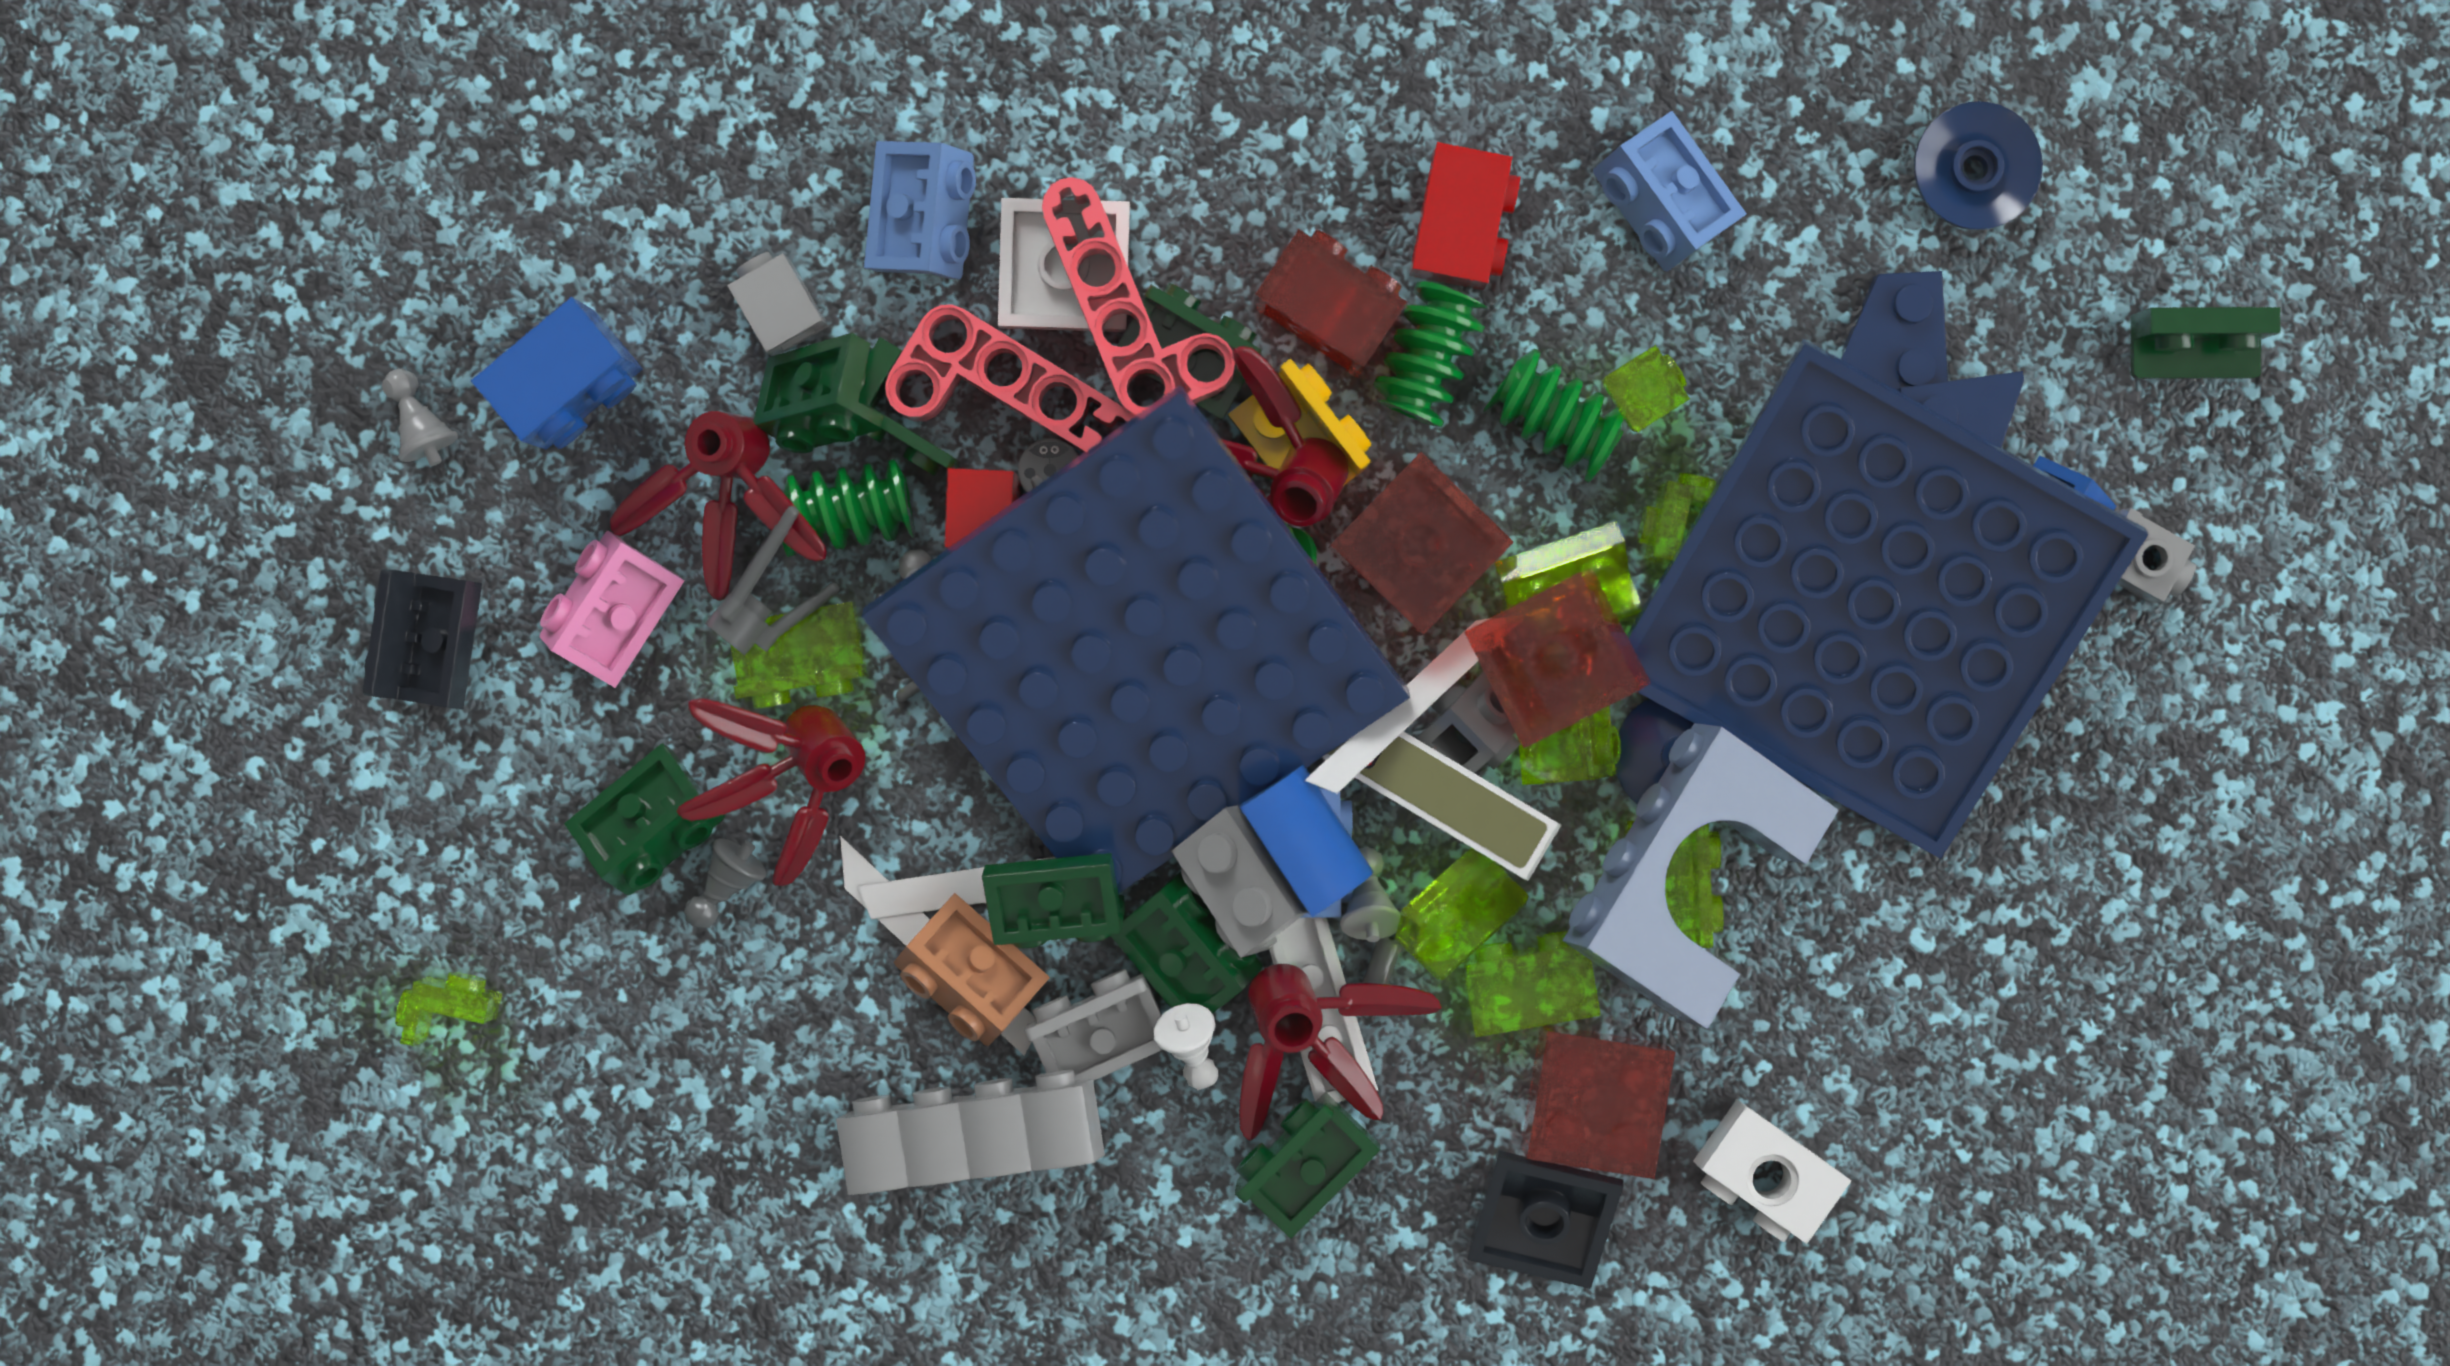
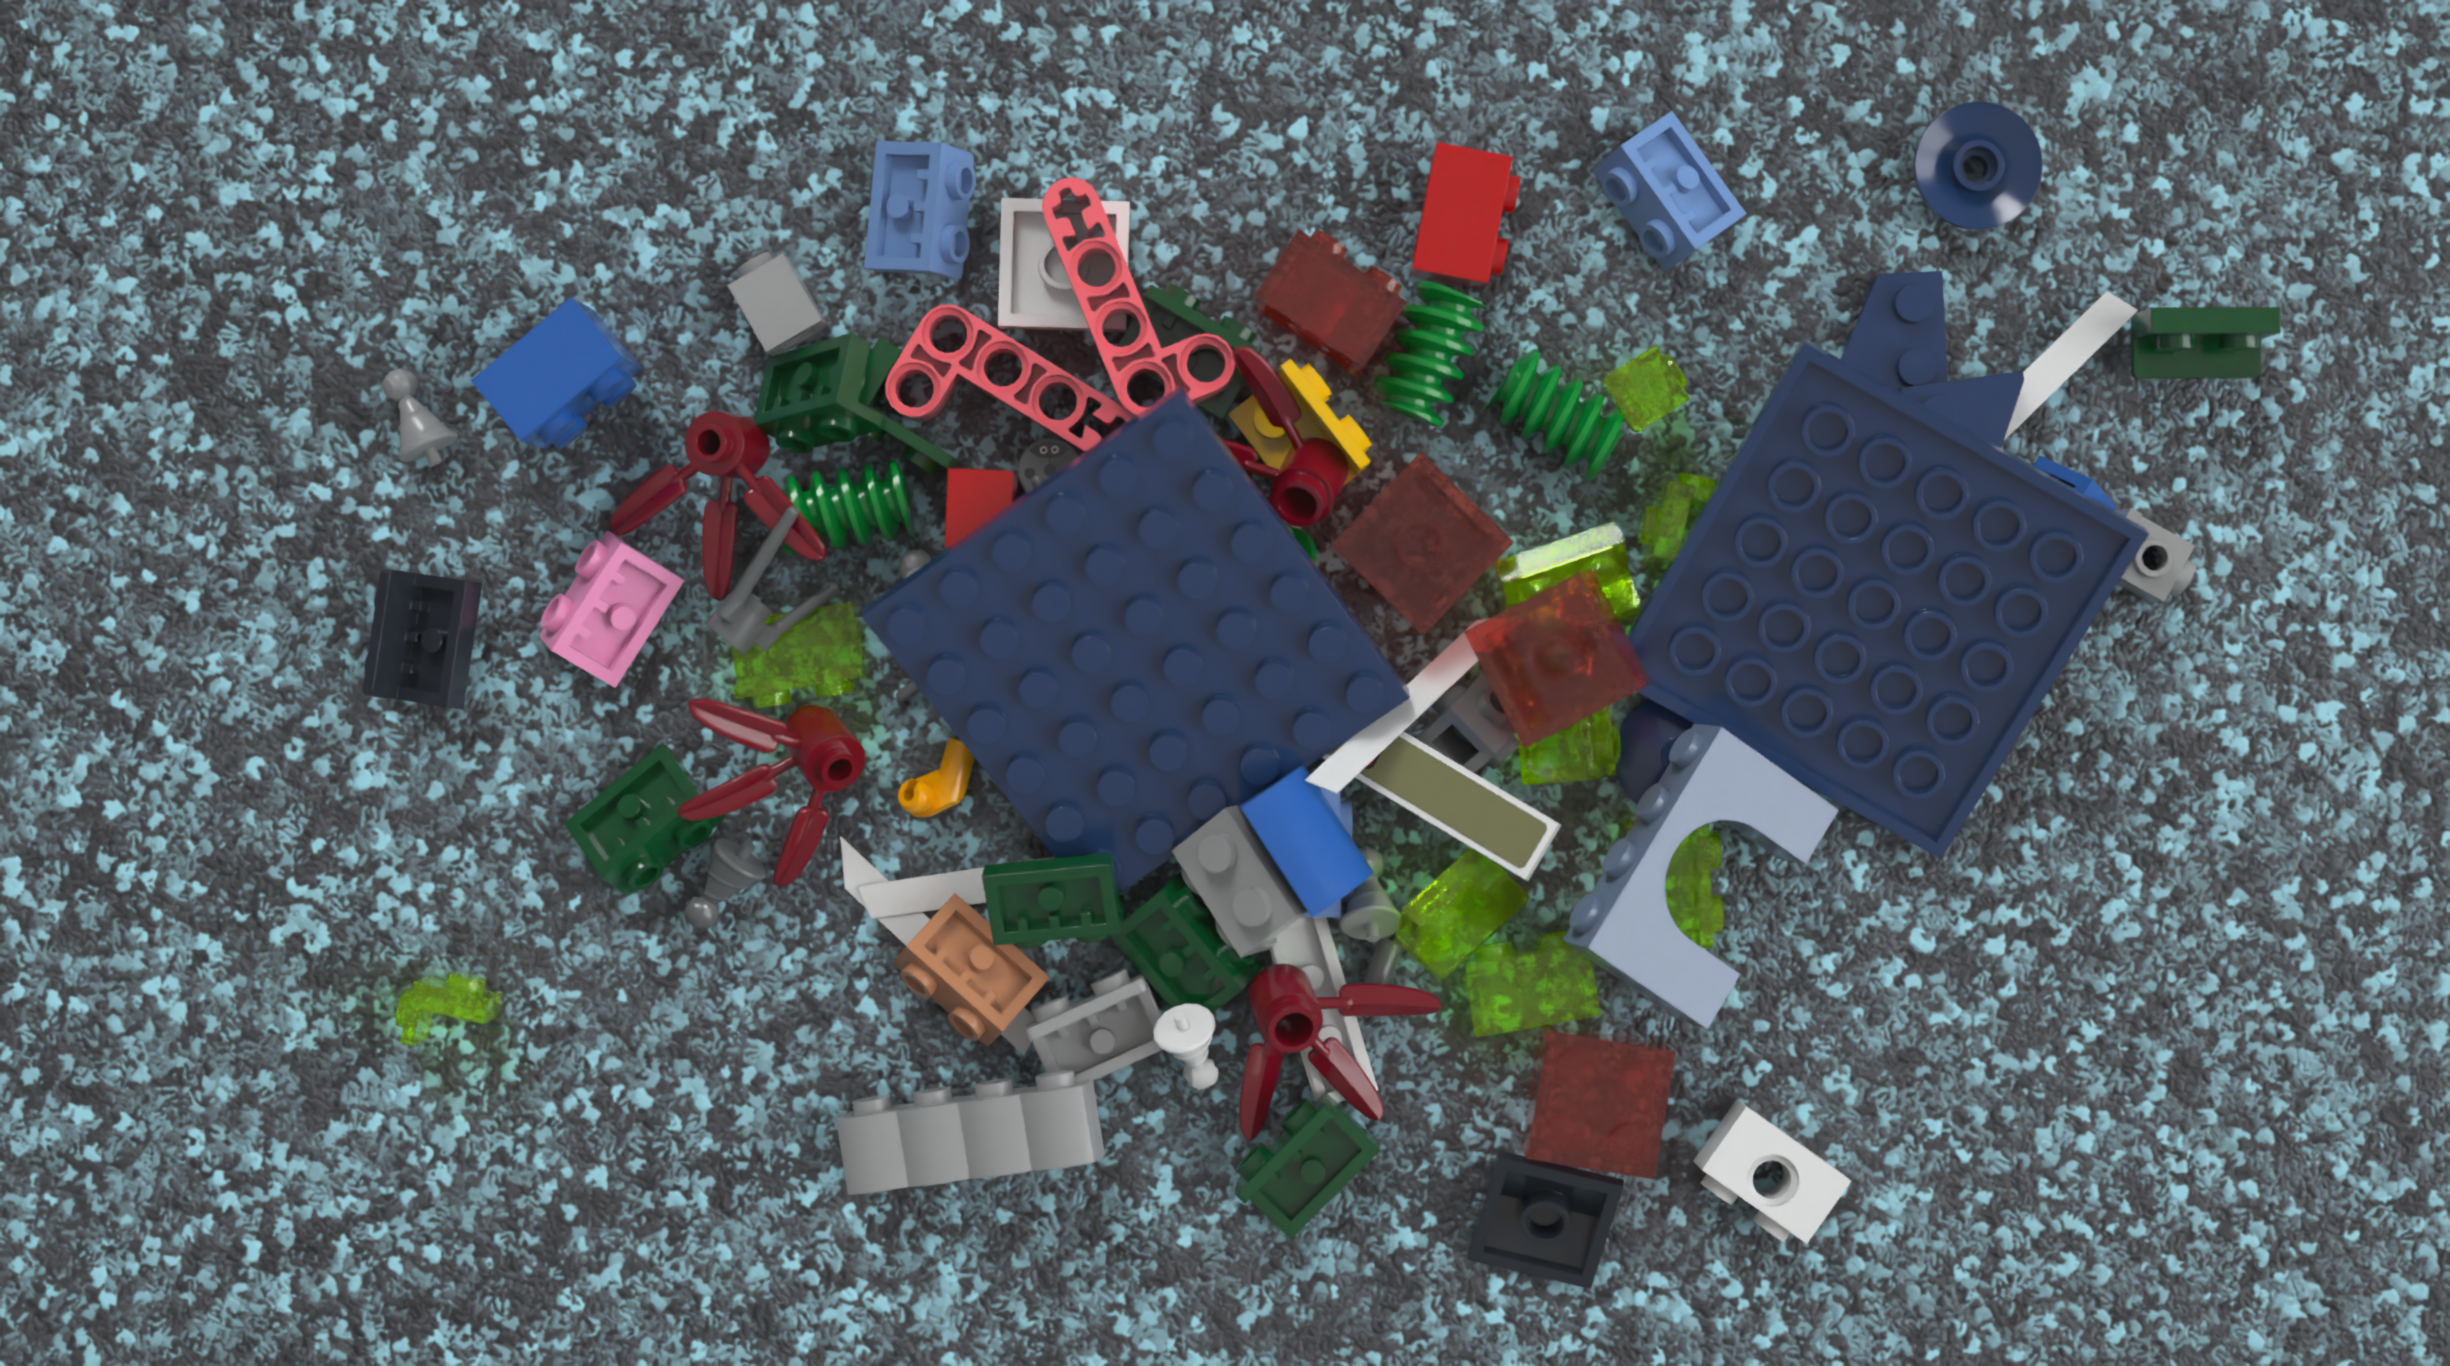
none -> light orange arm [898,737,975,817]
none -> white sticker [2004,291,2138,440]

